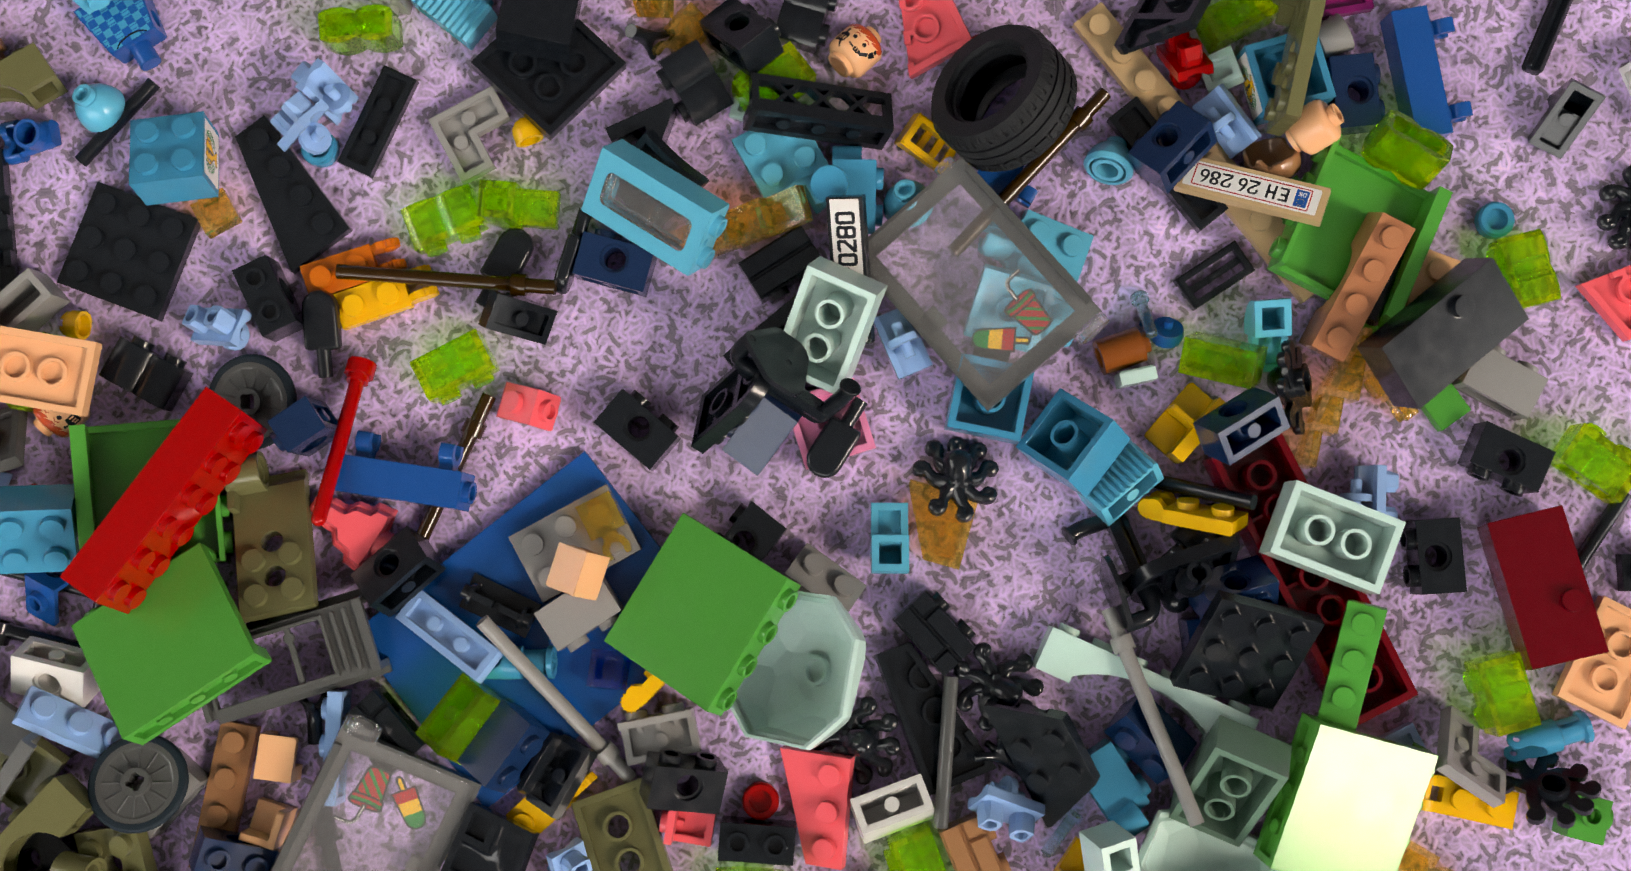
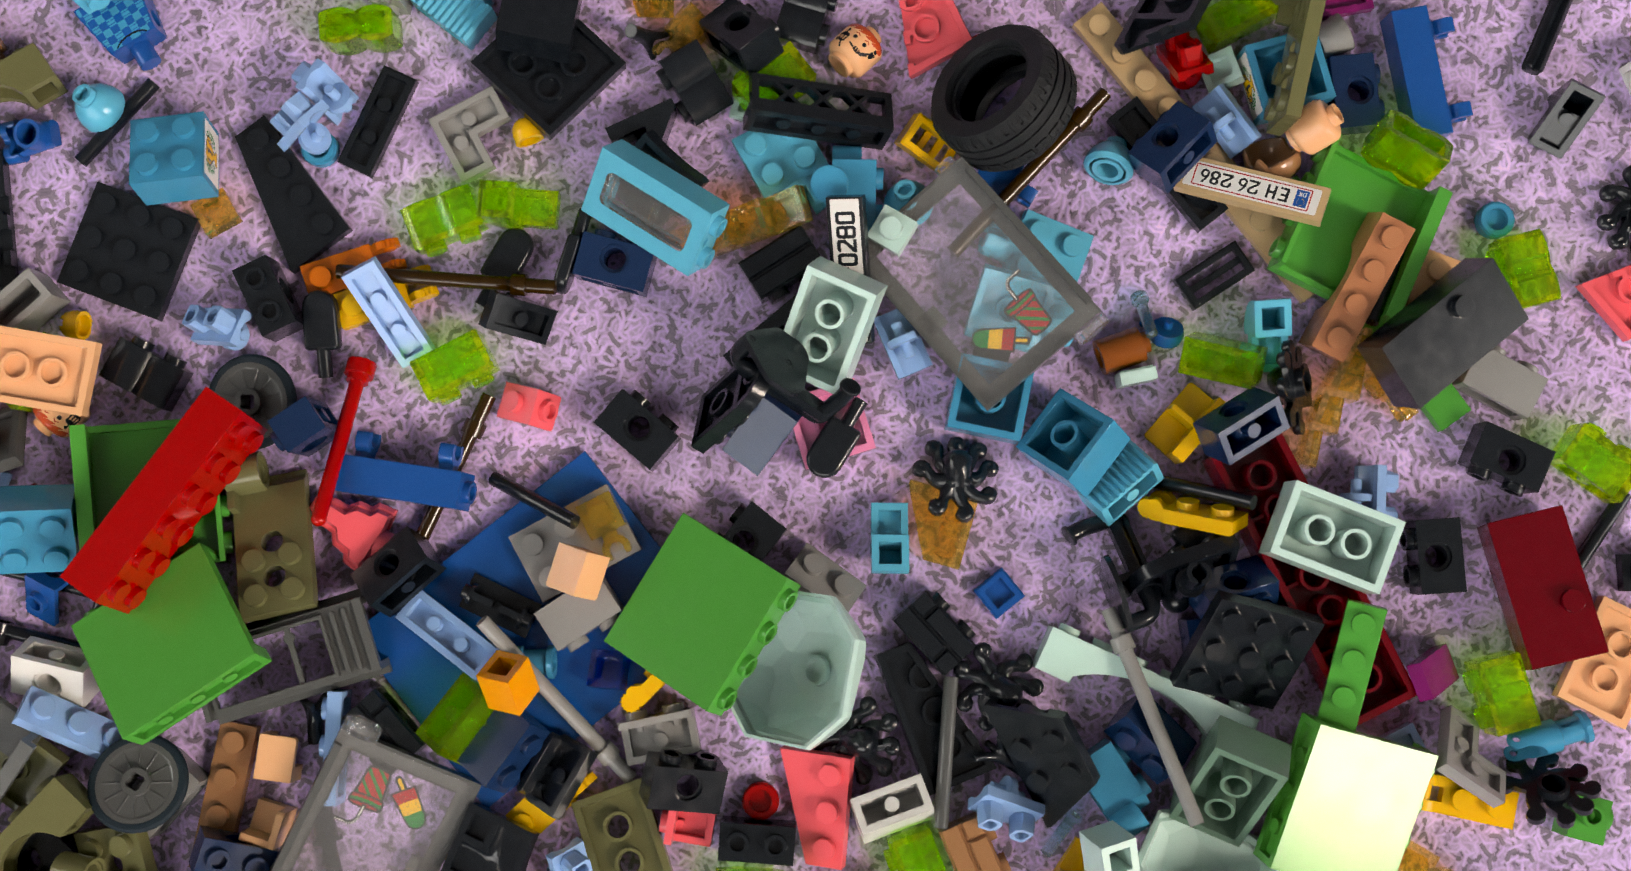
none -> light blue plate [341,256,435,368]
none -> light orange brick [476,650,540,716]
none -> black bar [489,472,580,529]
none -> light aqua plate [868,204,918,257]
none -> blue tile [973,567,1025,619]
none -> magenta tile [1406,643,1459,702]

